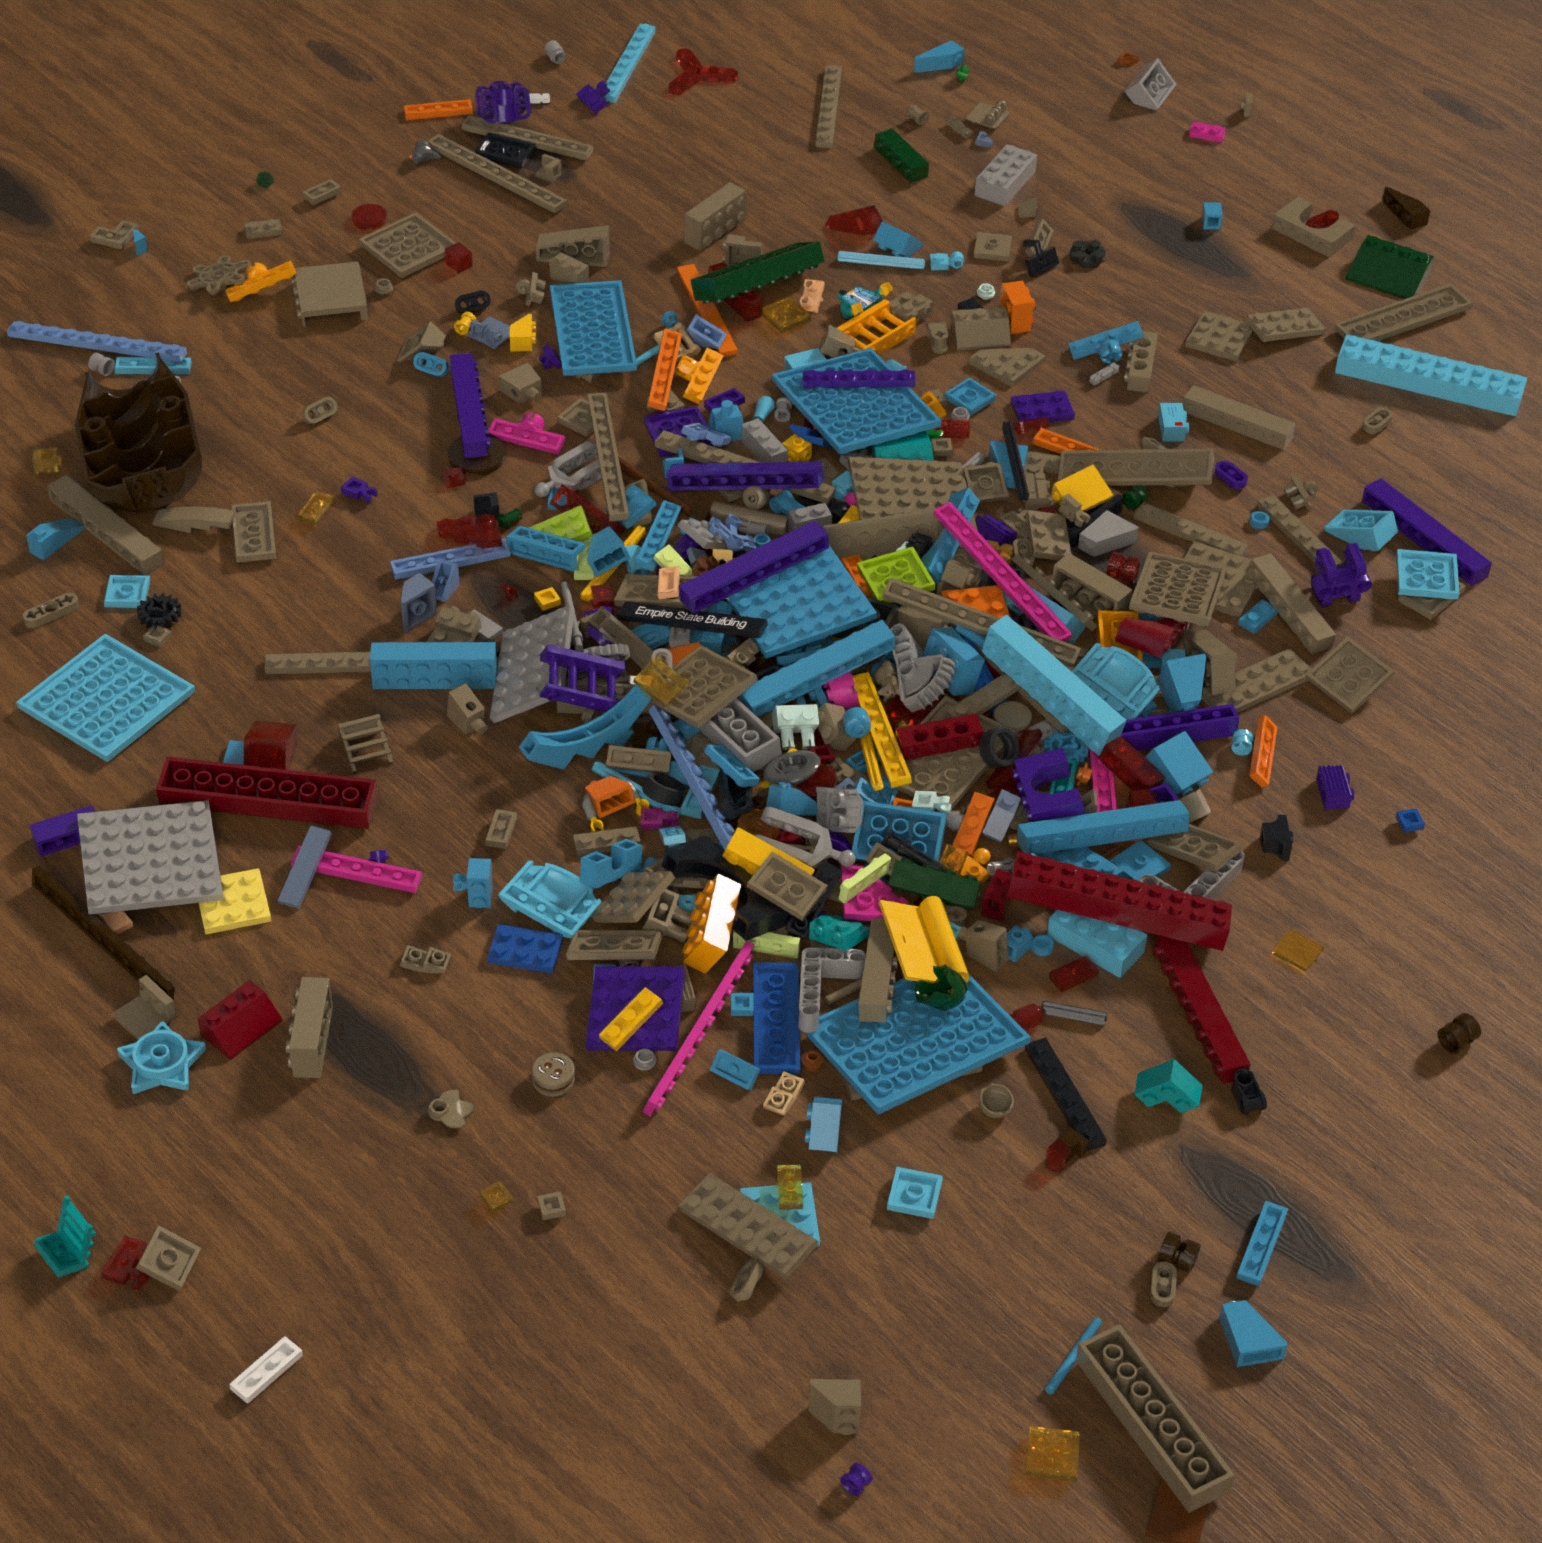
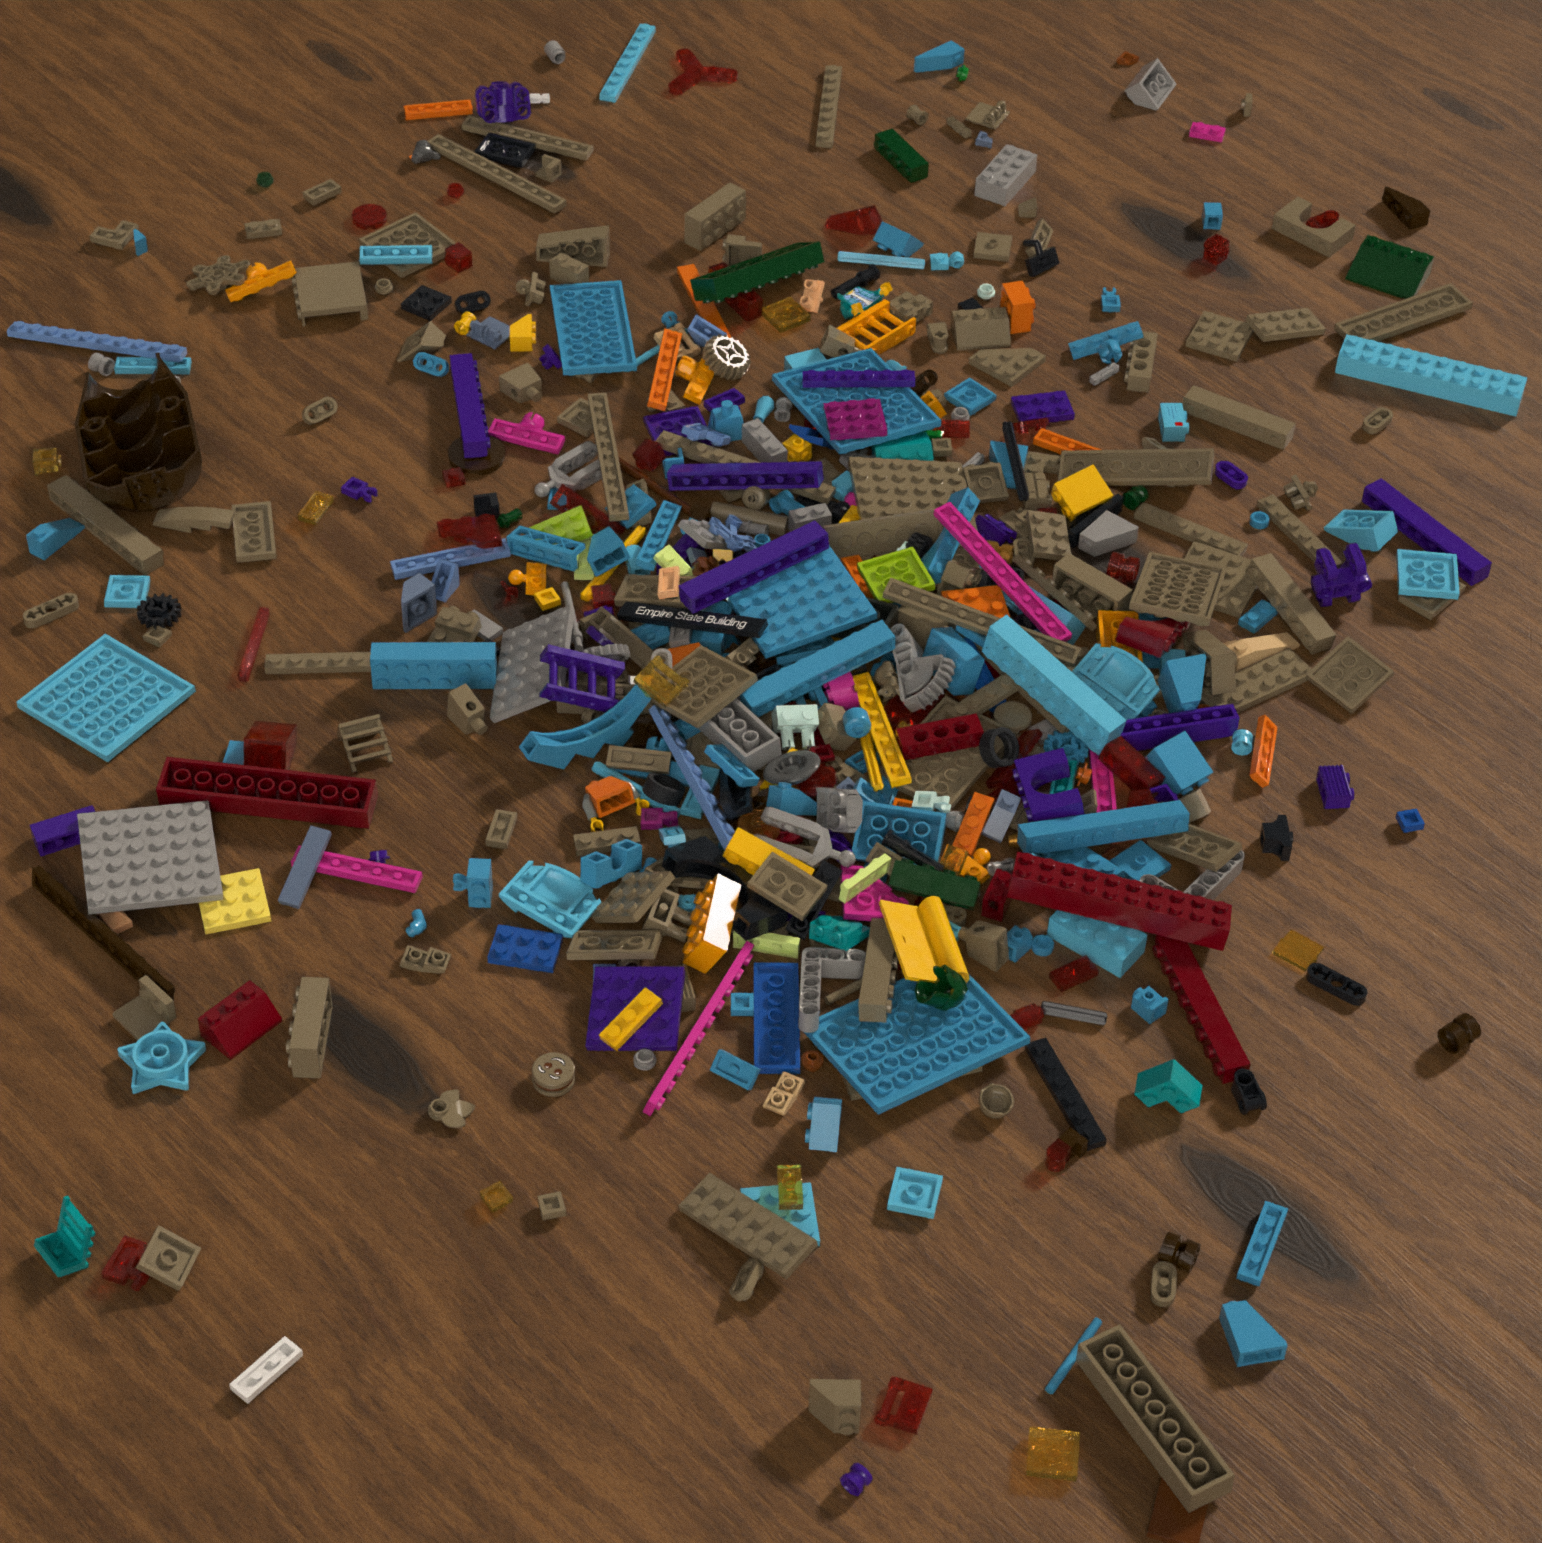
dark purple plate [576,80,610,114] -> none
dark tan plate [1058,494,1090,527] -> none
pearl dark grey plate [1070,240,1106,268] -> none
none -> clear red axle [237,607,270,682]
none -> medium azure brick [359,245,433,265]
none -> black plate [401,285,452,321]
none -> dark azure arm [406,909,427,937]
none -> clear red plate [447,183,464,199]
none -> light orange plate [508,562,546,596]
none -> clear red brick [632,439,666,472]
none -> dark tan gear [702,334,751,381]
none -> magenta plate [823,398,887,441]
none -> black pin [830,265,880,299]
none -> clear red plate [874,1377,933,1435]
none -> dark brown piece [910,369,938,396]
none -> dark azure plate [1101,287,1121,312]
none -> dark azure brick [1131,986,1168,1024]
none -> clear red brick [1203,234,1230,266]
none -> tan wedge [1223,632,1300,673]
none -> black beam [1306,963,1367,1006]

